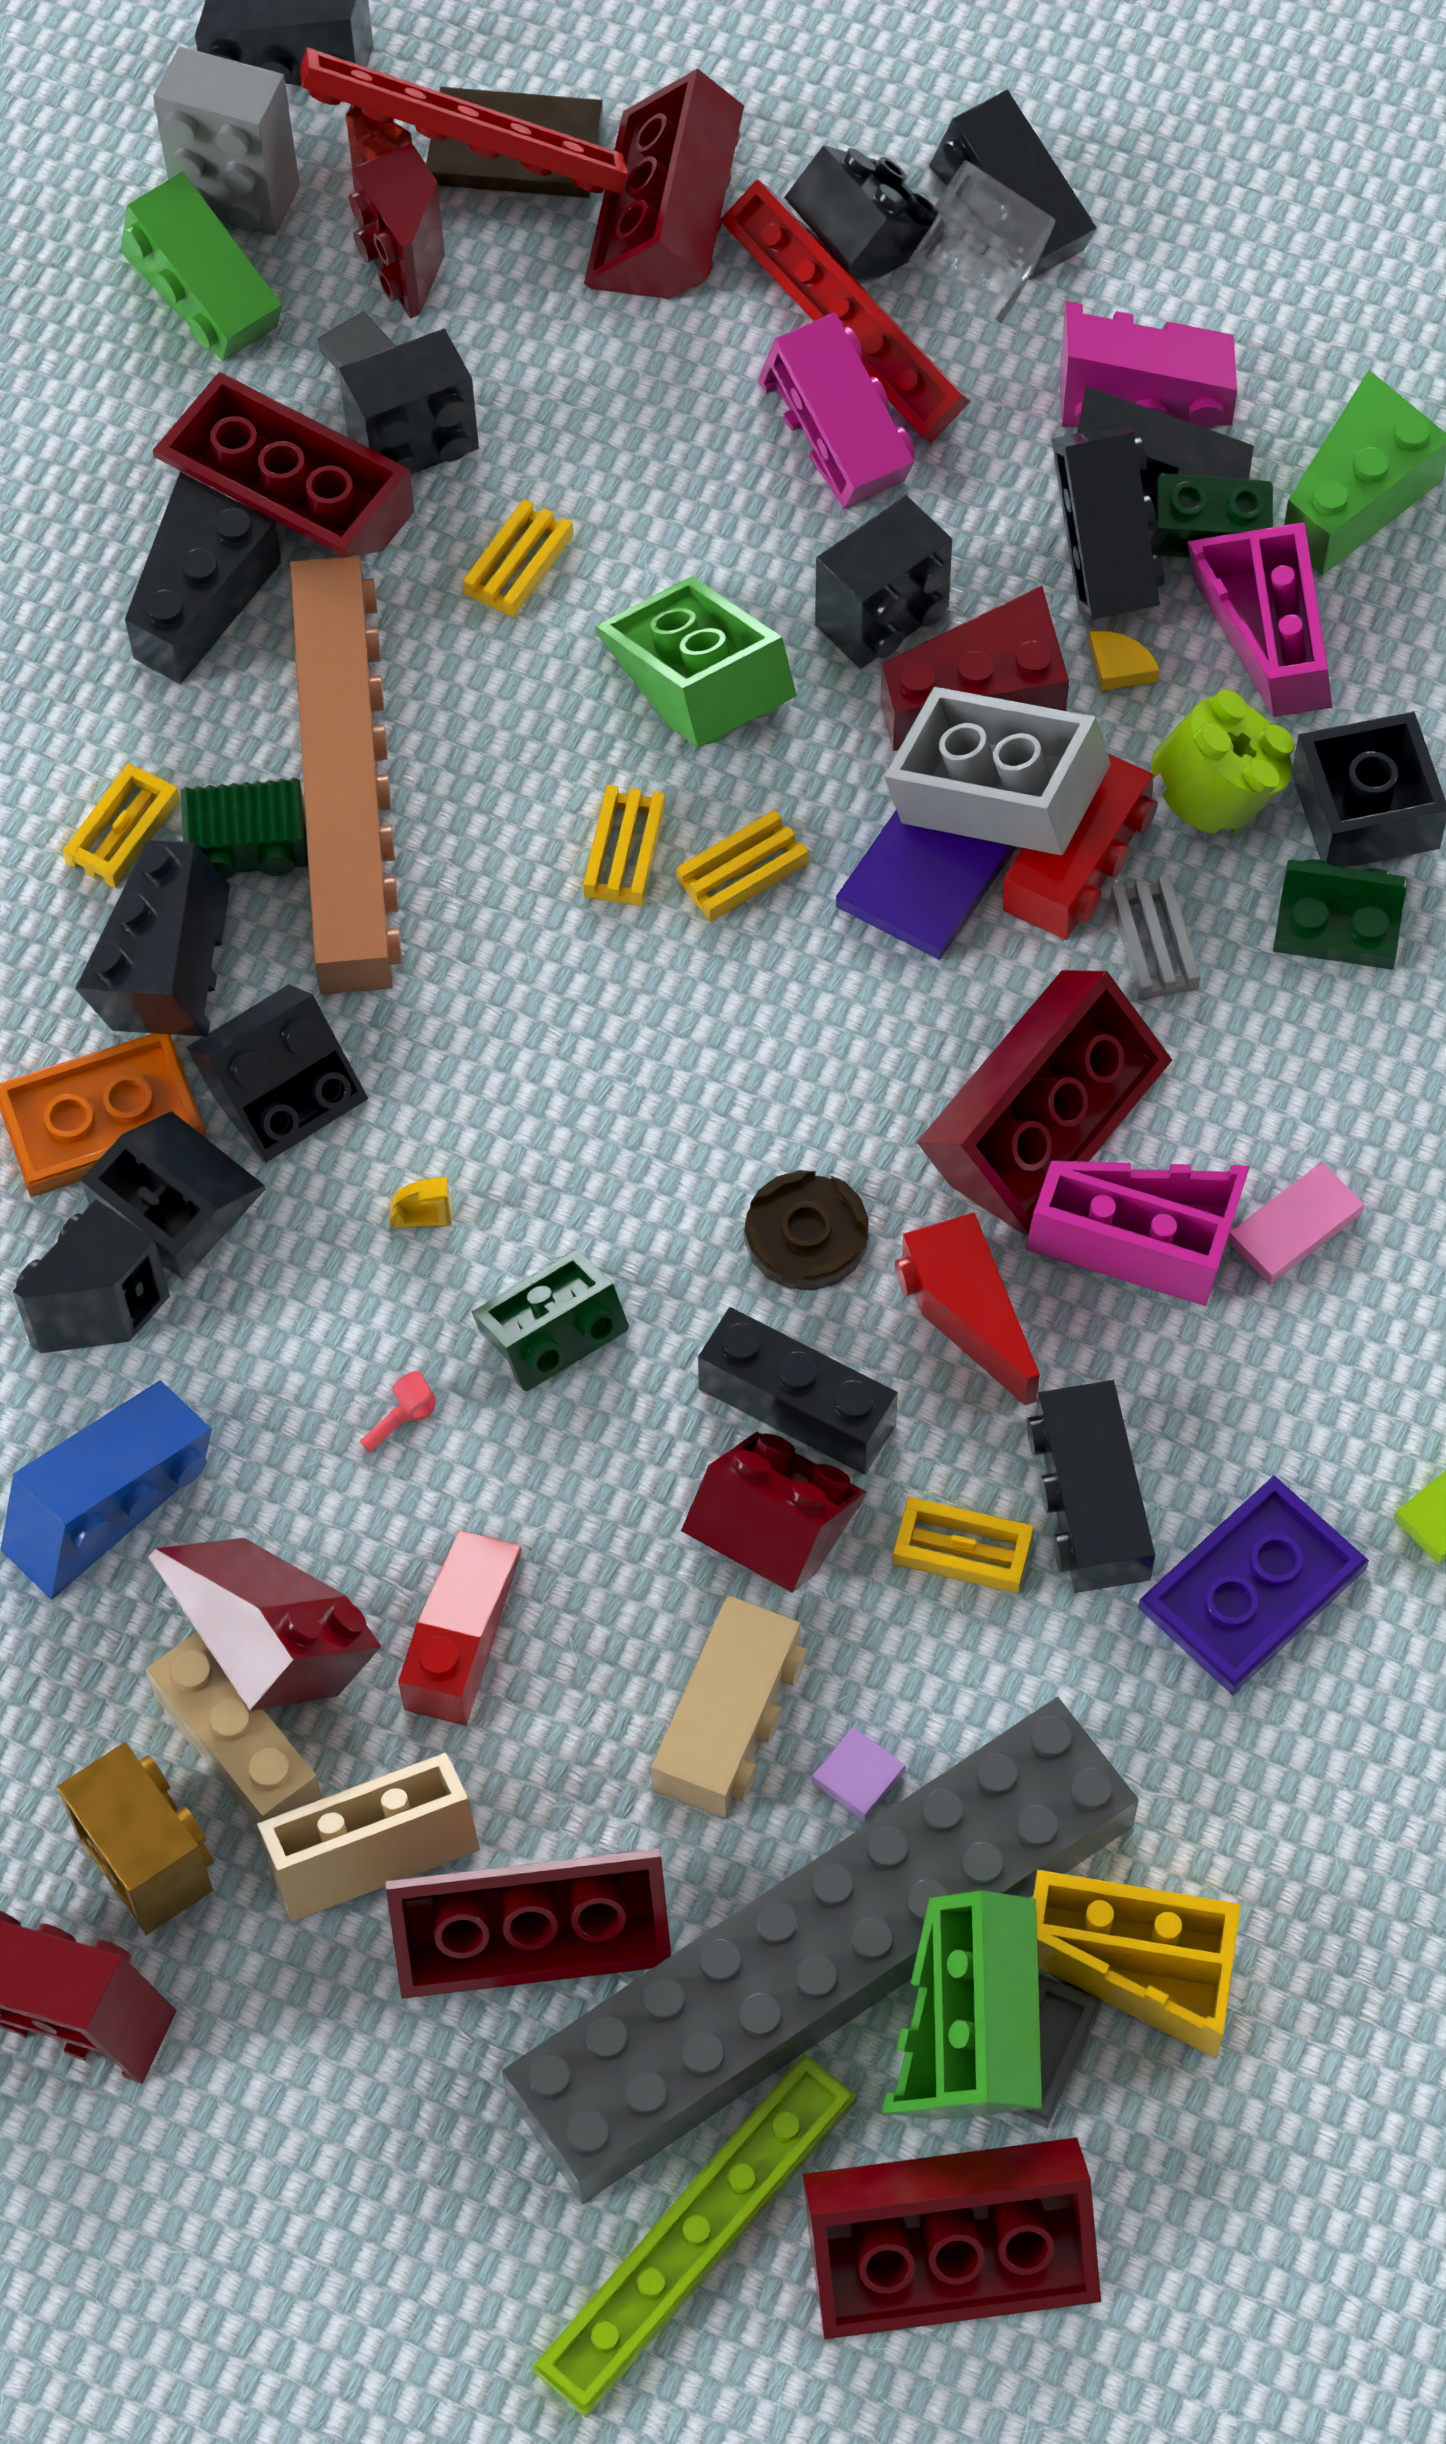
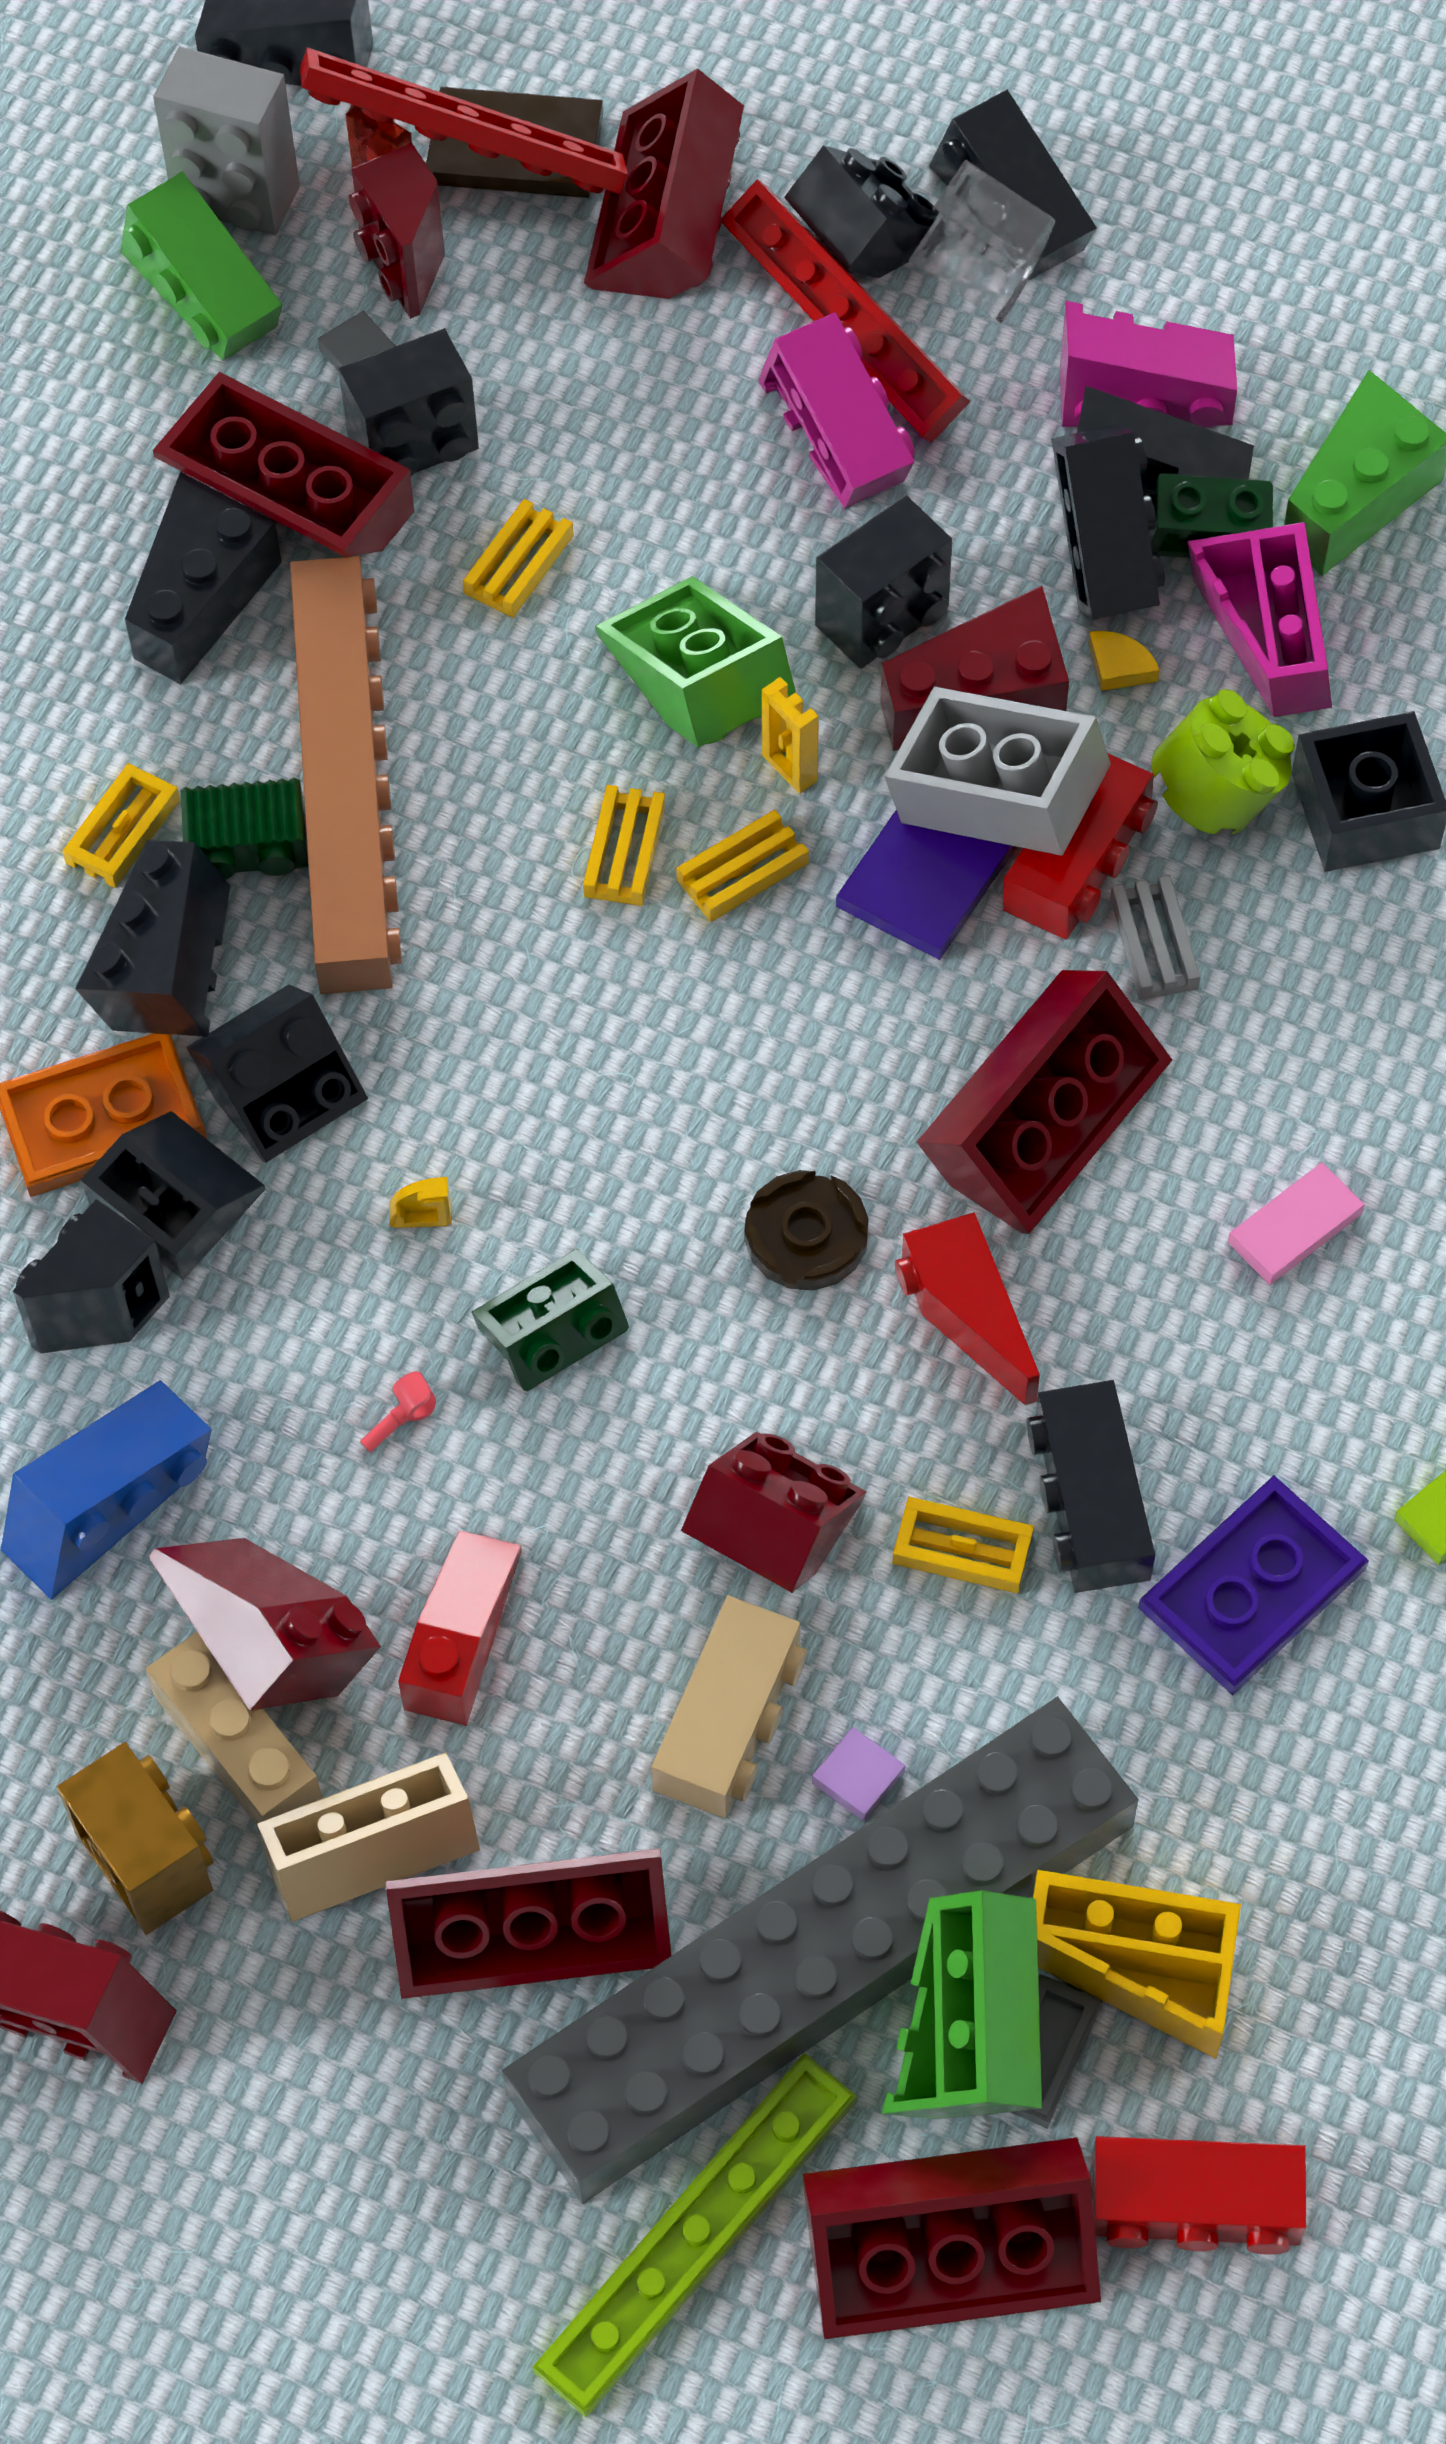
black brick [698,1307,898,1475] -> none
dark pink wedge [1025,1161,1250,1306] -> none
dark green bracket [1273,859,1408,970] -> none
none -> yellow tile [762,677,819,794]
none -> red brick [1091,2136,1306,2255]

